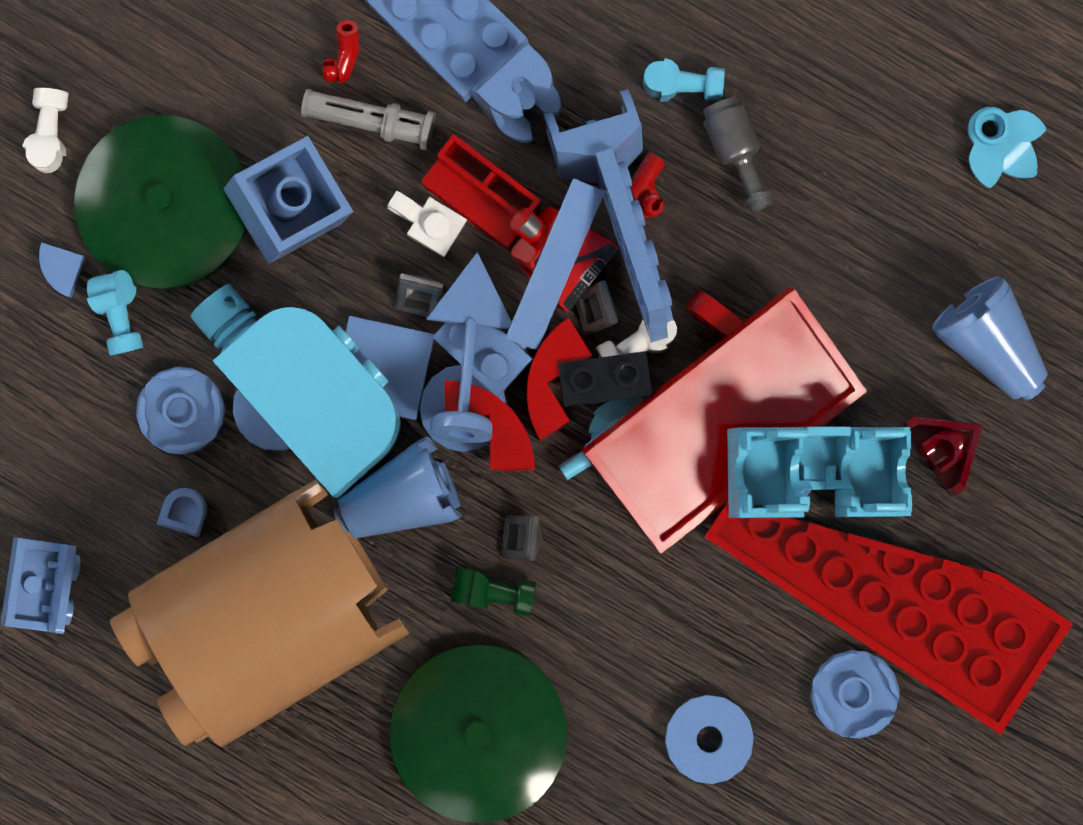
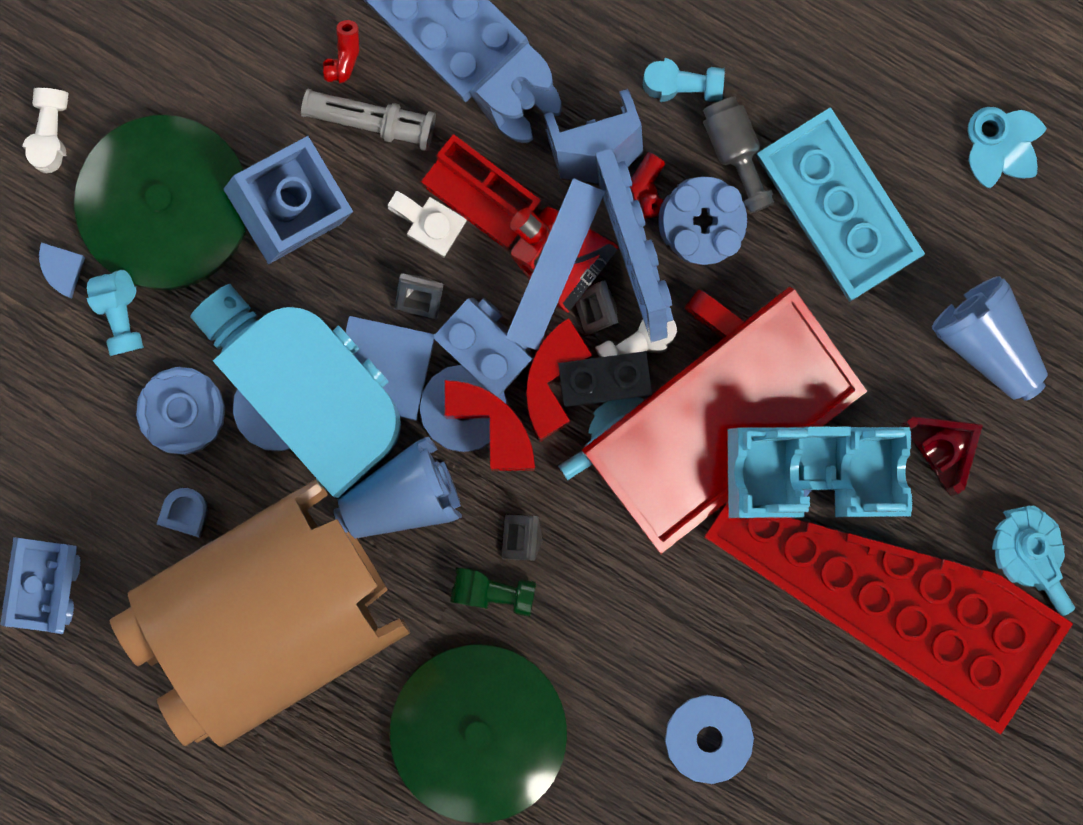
medium blue piece [426,252,512,443] -> none
medium blue tile [810,650,900,739] -> none
none -> medium blue plate [658,177,747,265]
none -> medium azure plate [756,107,925,302]
none -> medium azure piece [992,505,1075,616]

